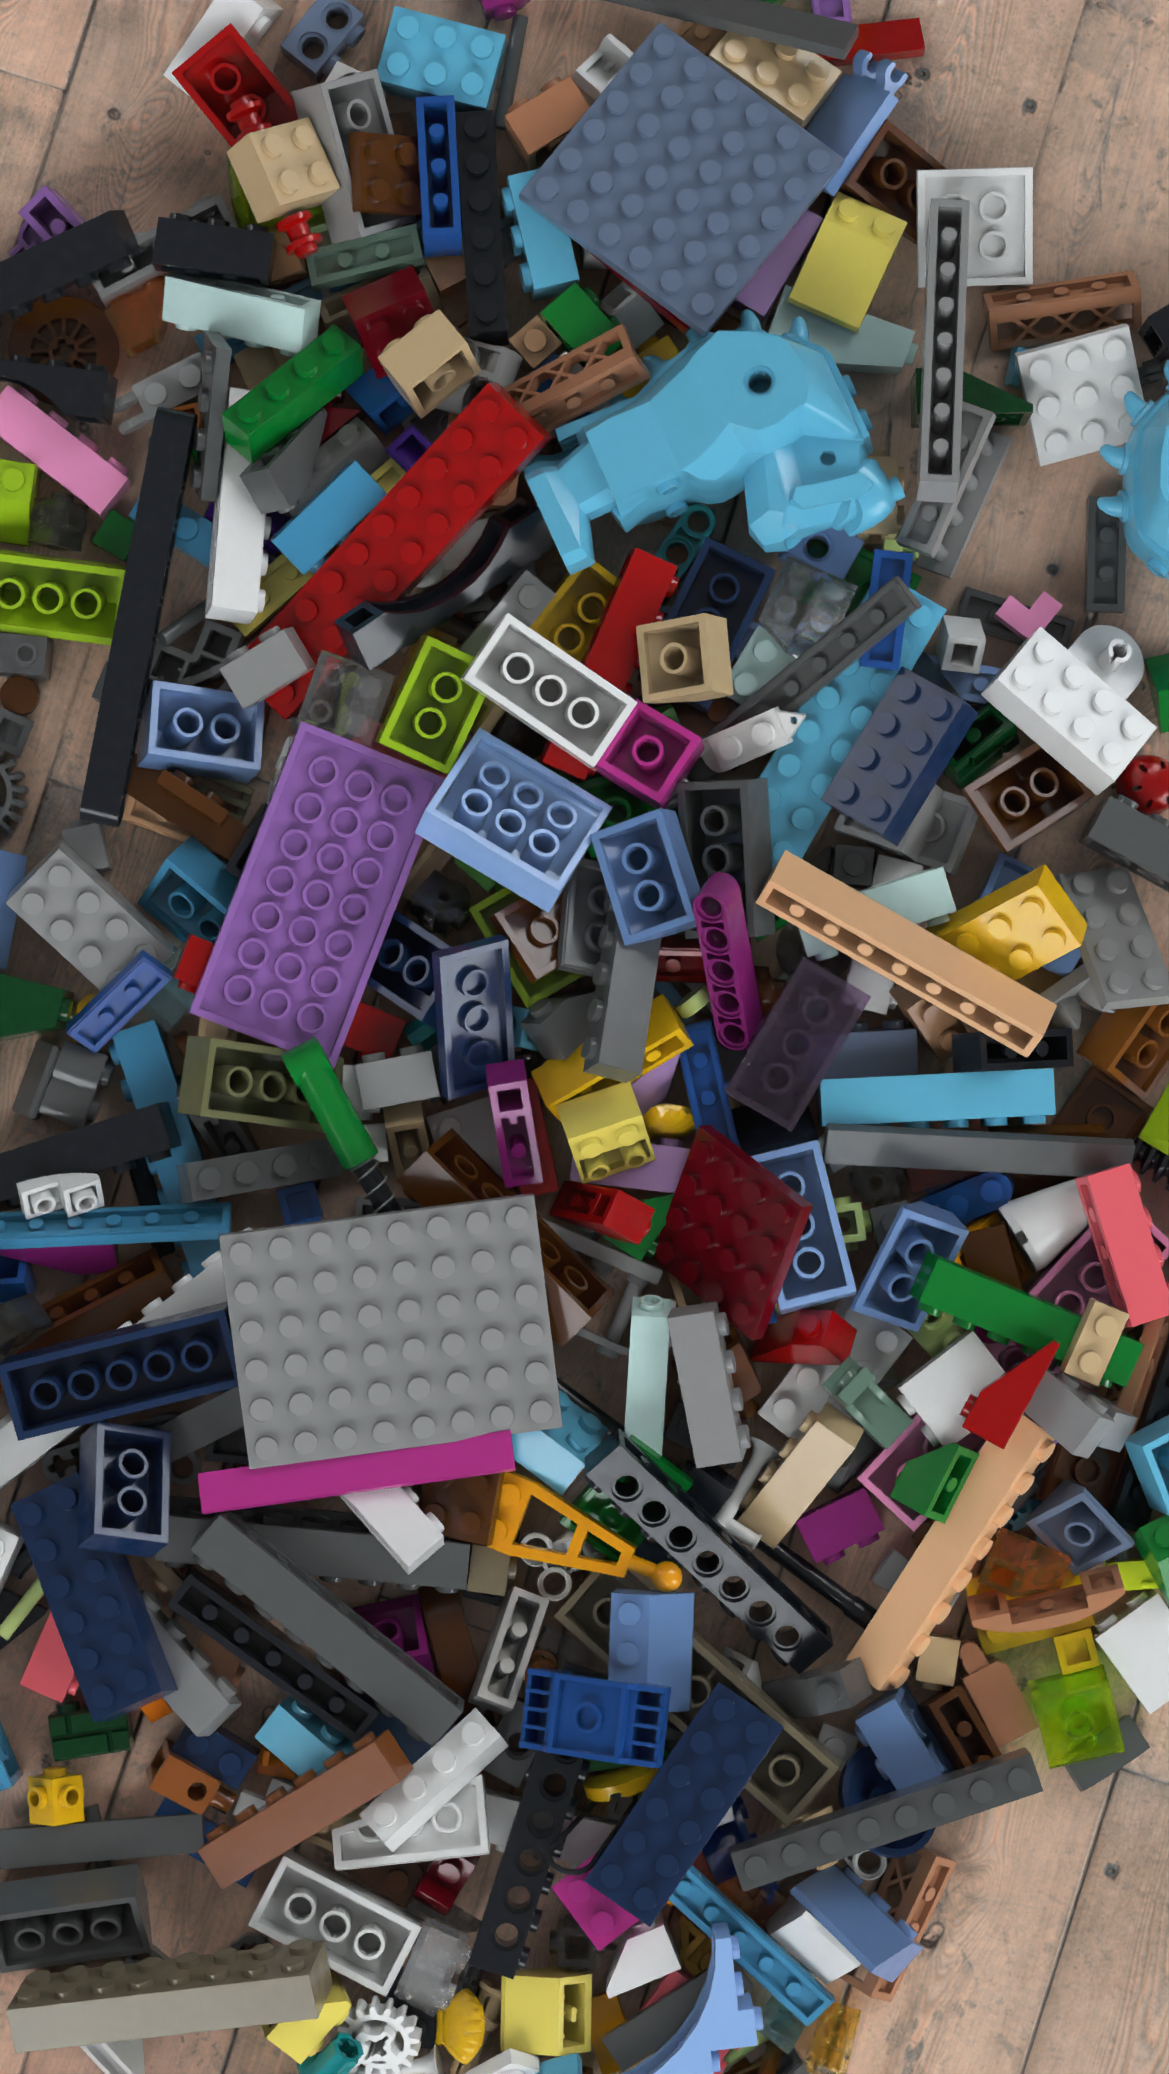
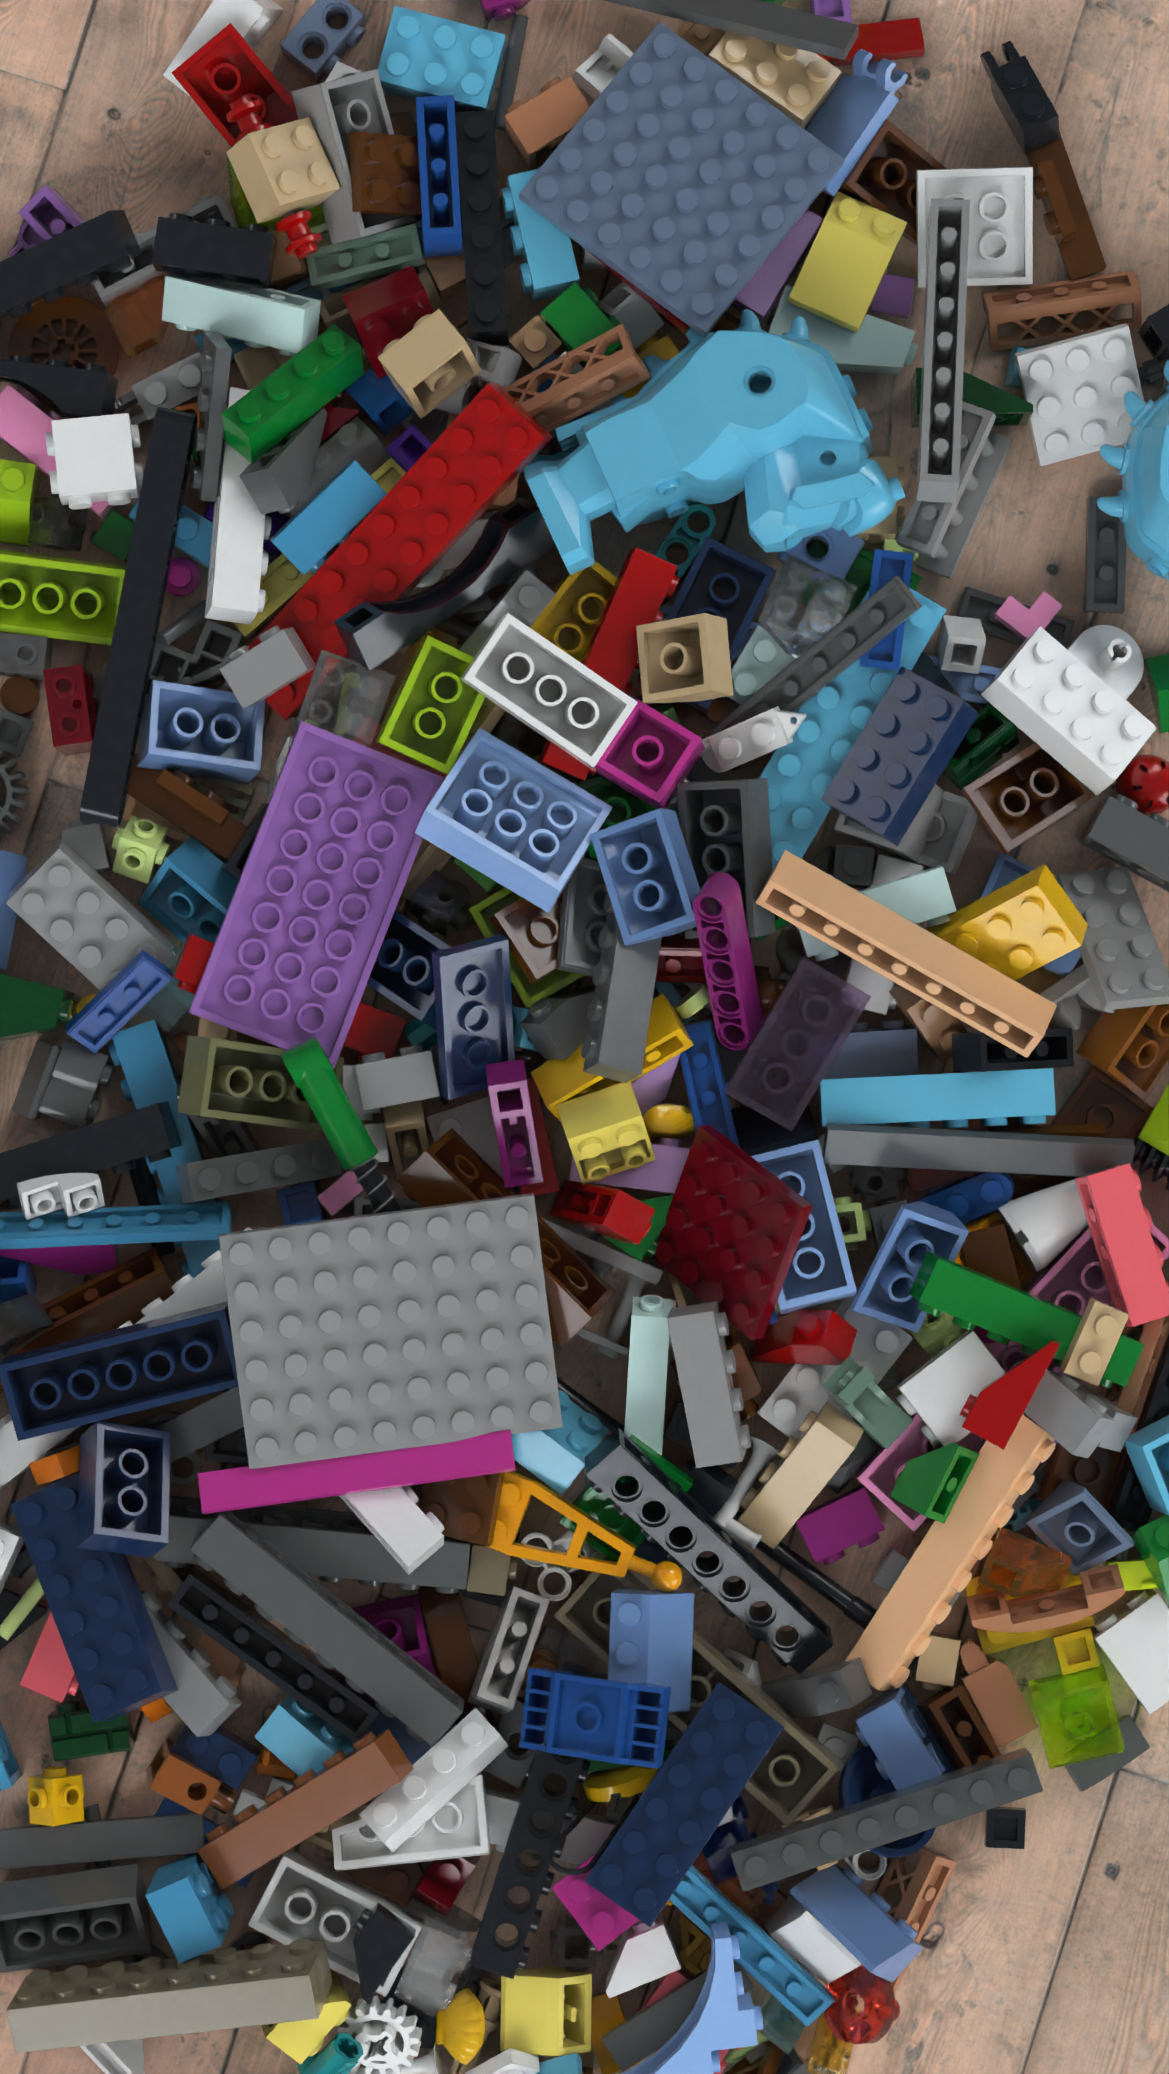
none -> orange piece [29,1444,80,1486]
none -> dark red window [43,664,98,756]
none -> white brick [45,413,144,509]
none -> yellowish green brick [111,815,170,884]
none -> dark azure brick [145,1853,234,1964]
none -> dark pink plate [166,558,200,597]
none -> bright pink piece [317,1171,364,1216]
none -> black slope [353,1903,416,2001]
none -> clear red plate [824,1965,900,2044]
none -> medium lavender tile [871,274,915,318]
none -> black hinge [980,41,1059,154]
none -> black plate [984,1807,1026,1849]
none -> reddish brown bracket [1026,131,1106,280]

